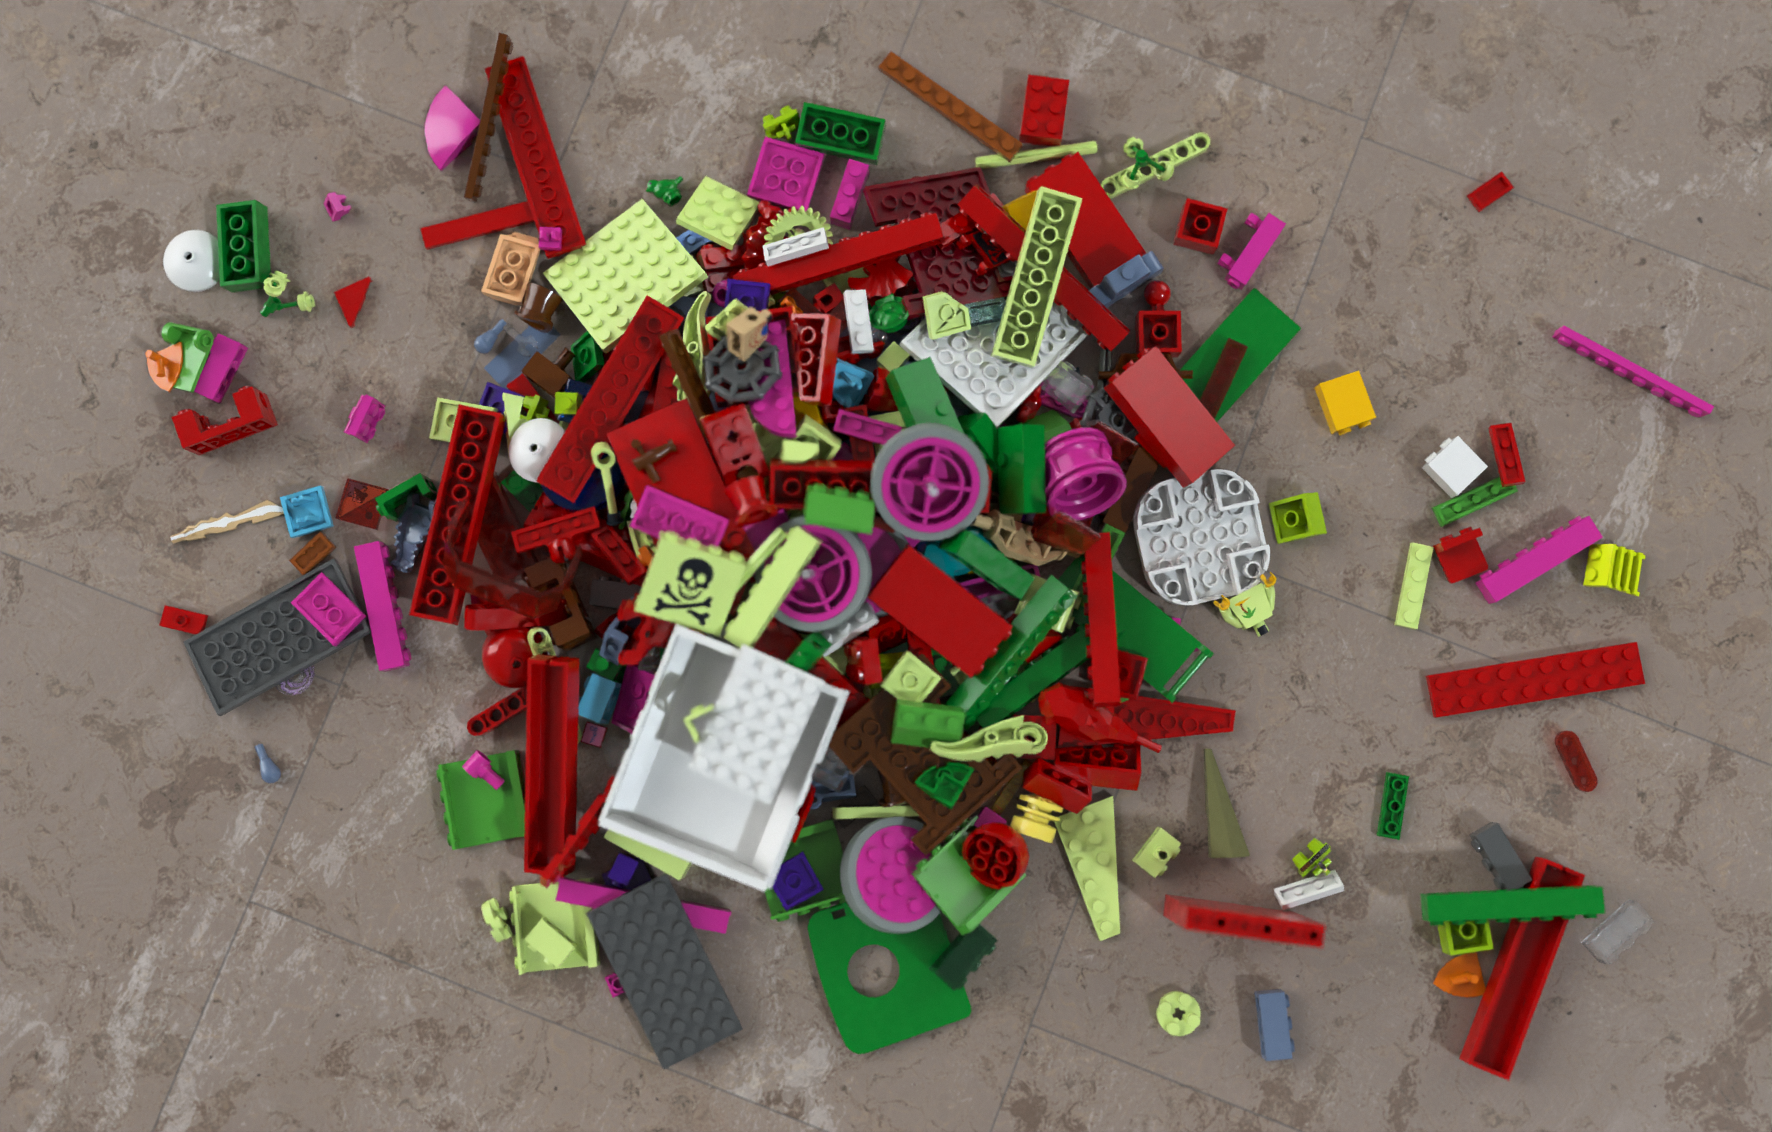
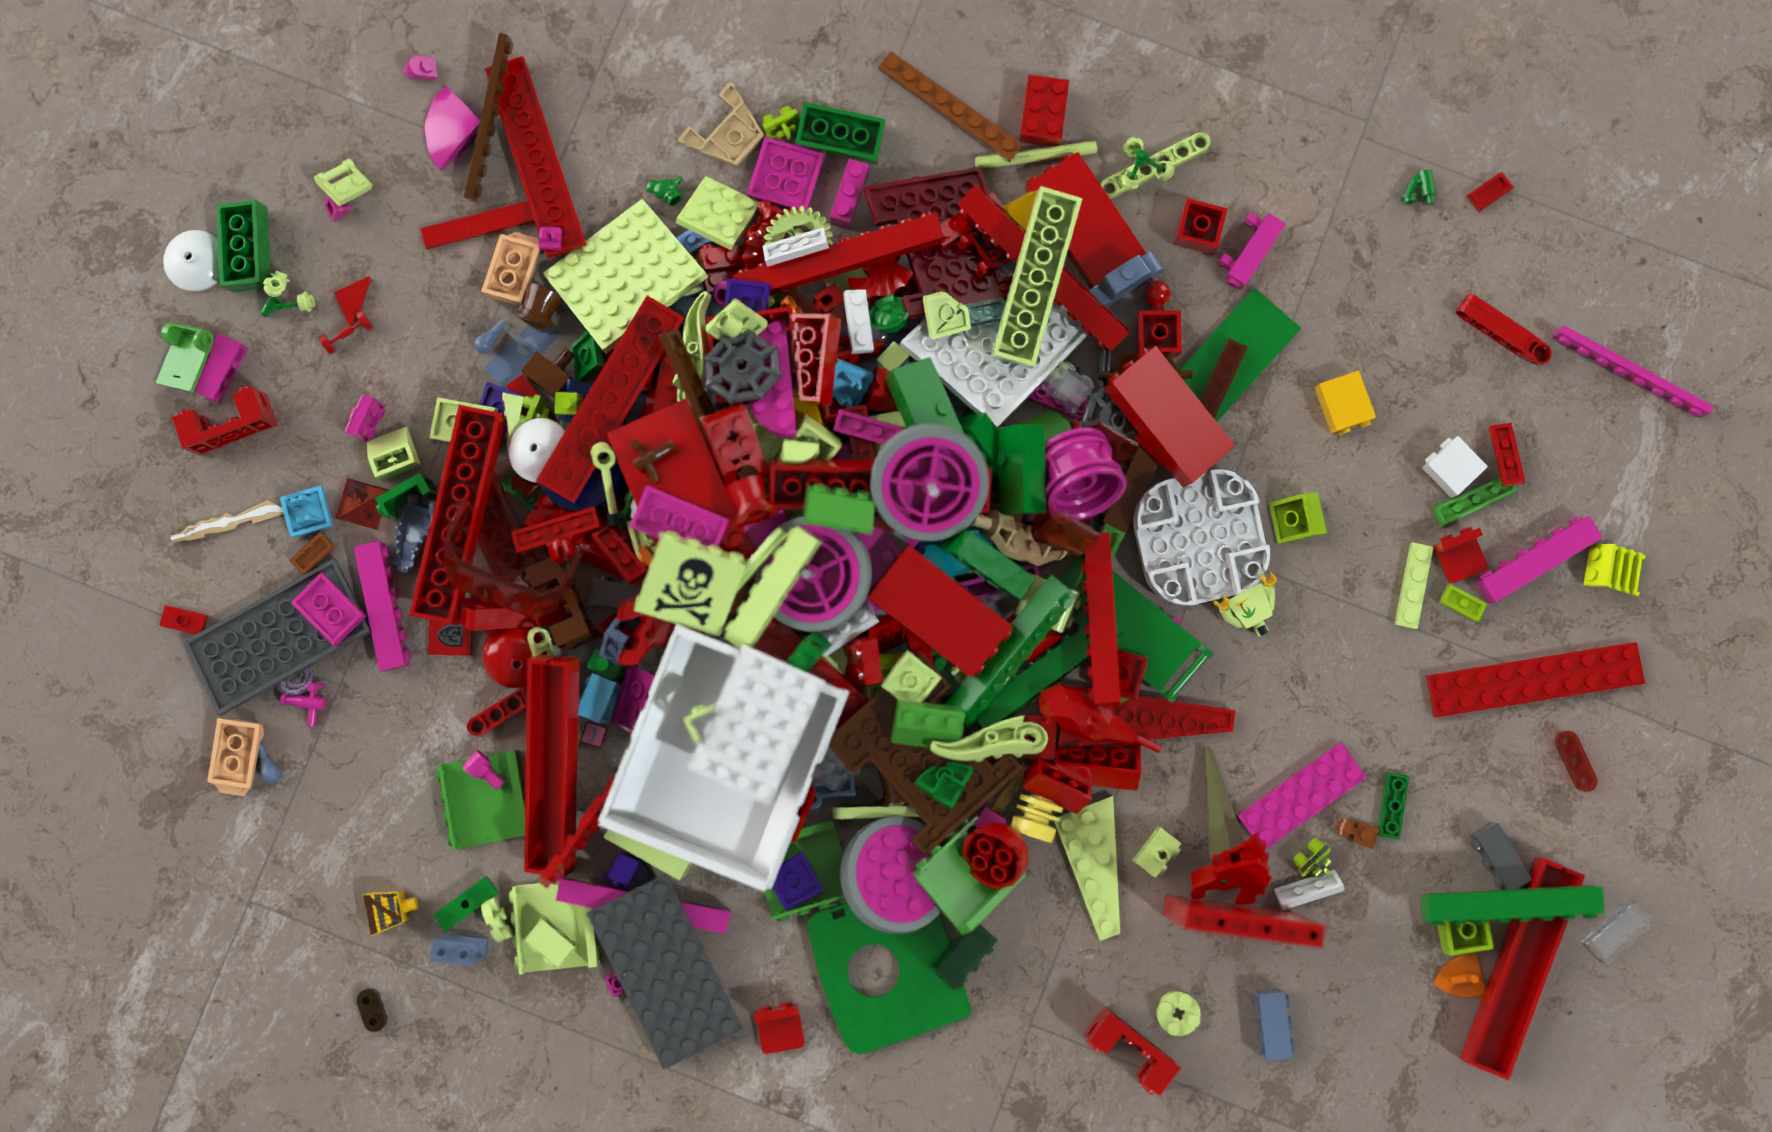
orange shield [145,342,183,392] -> none
tan torso [727,308,773,362] -> none
red animal [1016,386,1042,424] -> none
none -> light nougat slope [207,718,264,796]
none -> dark pink piece [280,681,327,727]
none -> yellowish green plate [314,159,373,206]
none -> red wheel [318,310,374,355]
none -> dark brown plate [357,988,387,1032]
none -> torso [363,891,418,936]
none -> yellowish green slope [367,427,422,481]
none -> dark pink plate [404,55,437,81]
none -> red flag [428,598,472,656]
none -> sand blue panel [430,933,489,966]
none -> green tile [433,876,499,932]
none -> clear red tile [510,474,540,499]
none -> tan wing [677,81,764,167]
none -> red bracket [753,1001,805,1054]
none -> red plate [1084,1006,1181,1096]
none -> red animal [1189,833,1272,905]
none -> dark pink plate [1236,742,1367,850]
none -> dark orange plate [1336,818,1379,849]
none -> green plant [1401,169,1437,205]
none -> lime plate [1438,584,1488,623]
none -> red piece [1456,294,1552,366]

